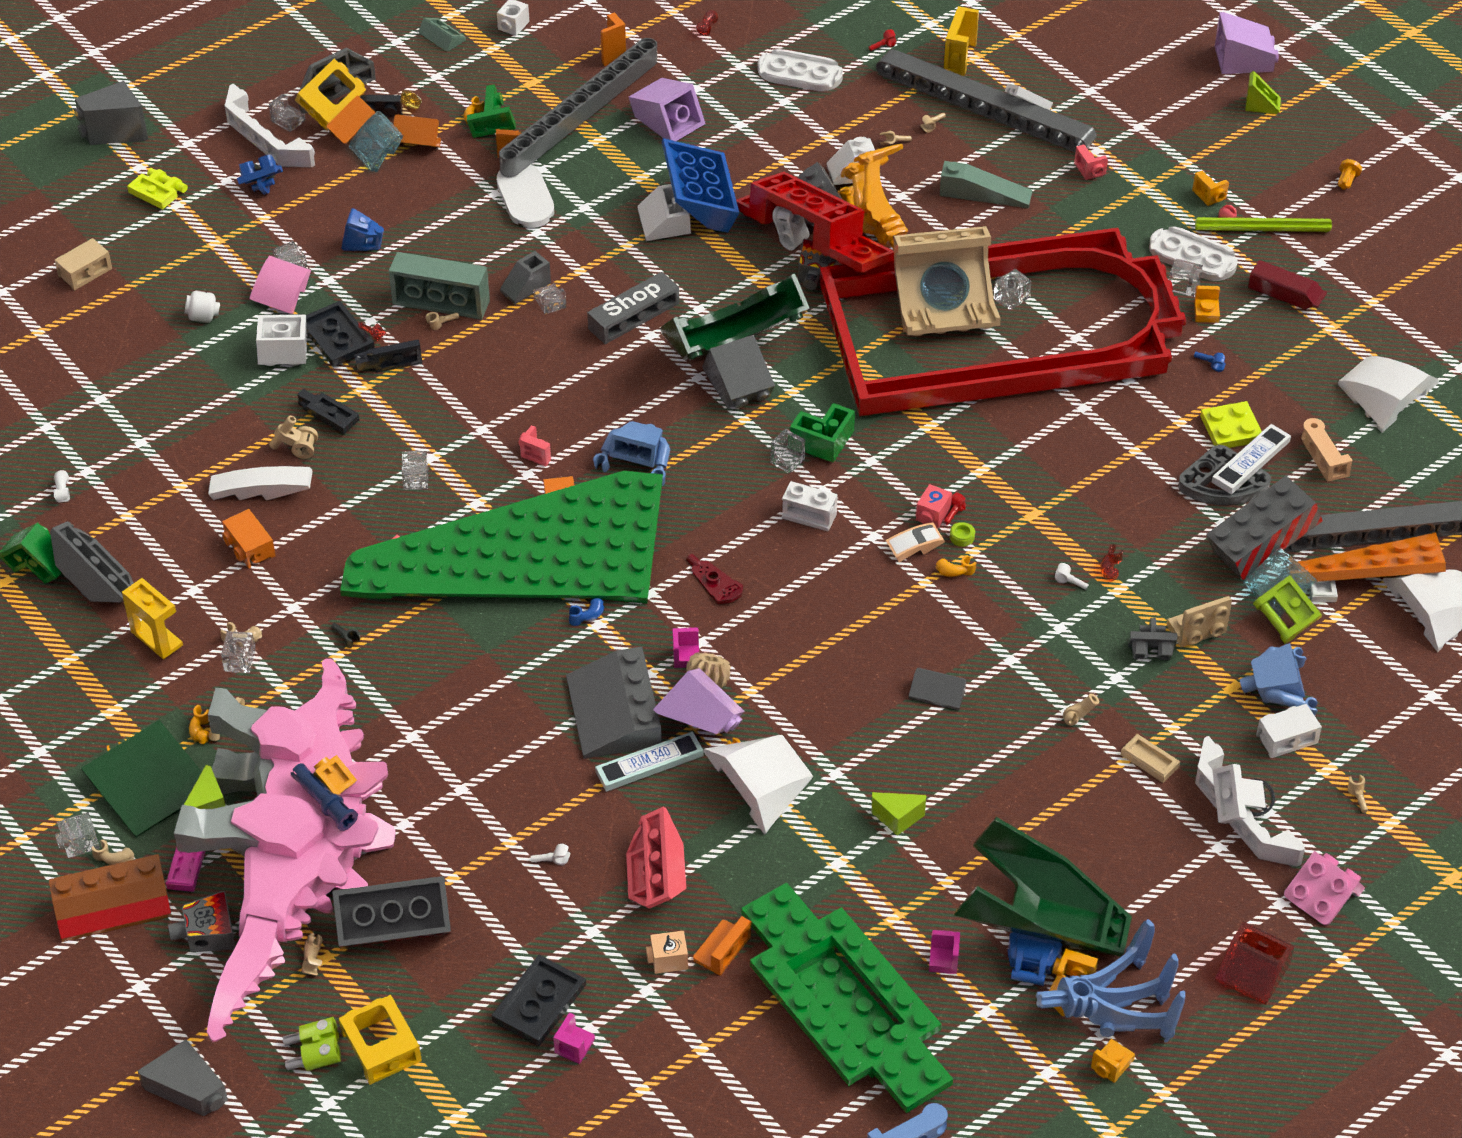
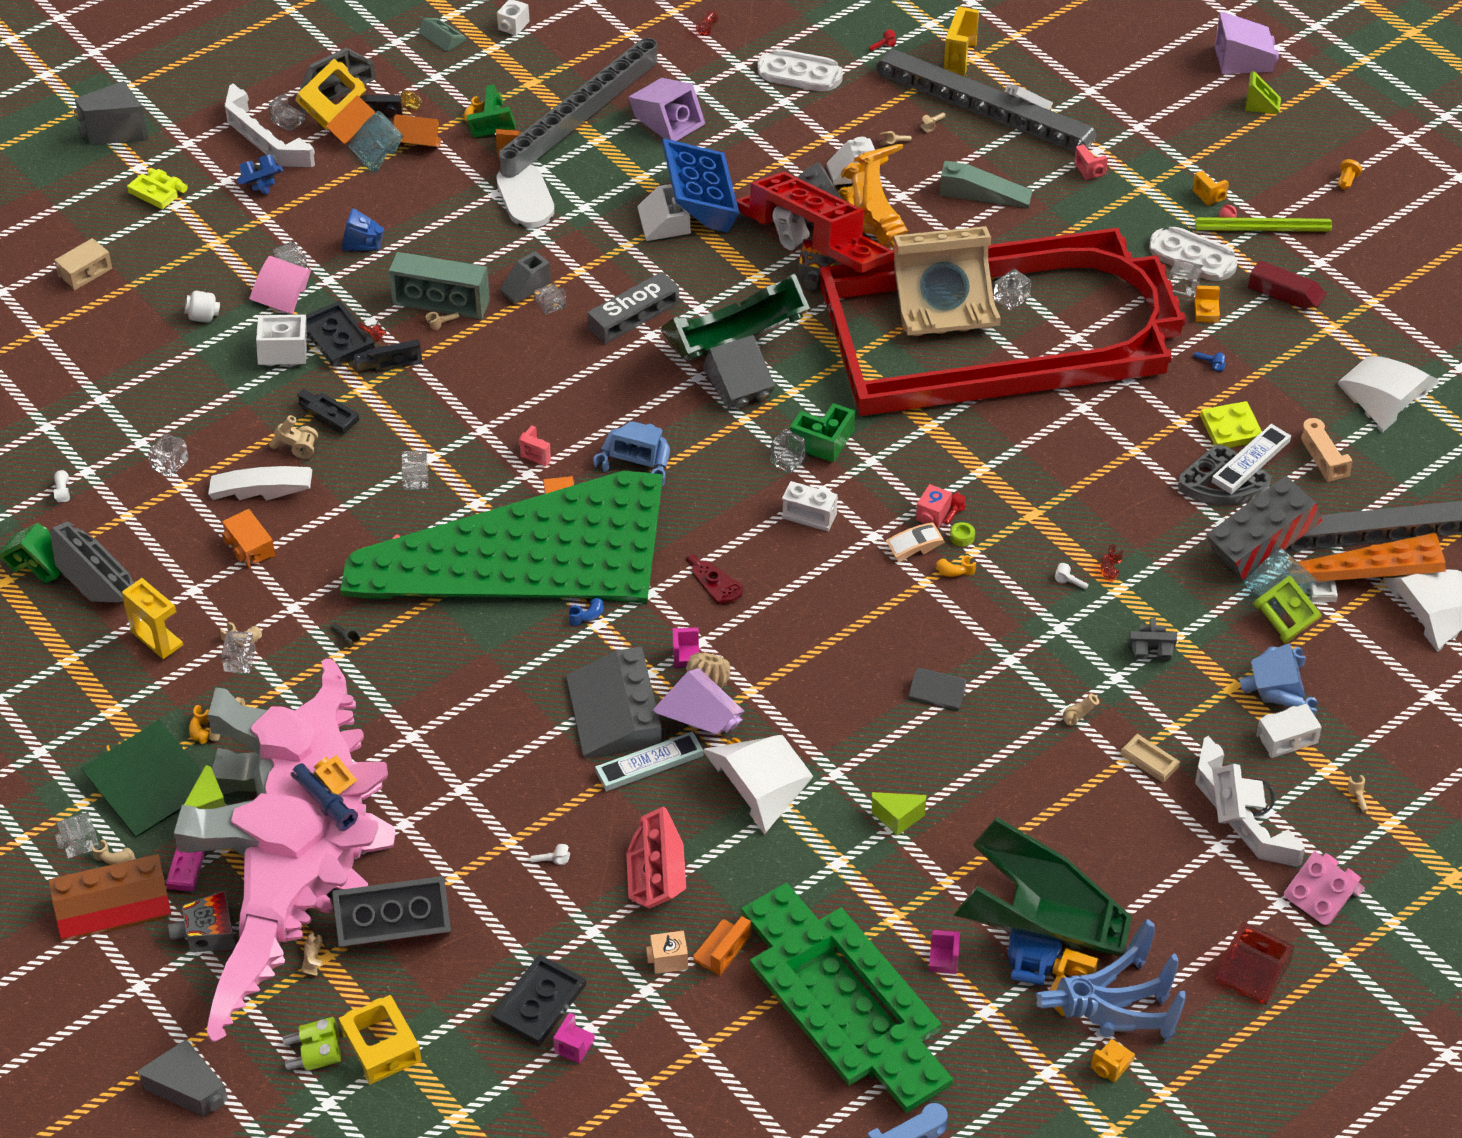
orange panel [601,12,626,66] -> none
tan bracket [1166,596,1232,647] -> none
none -> clear brick [148,433,189,477]

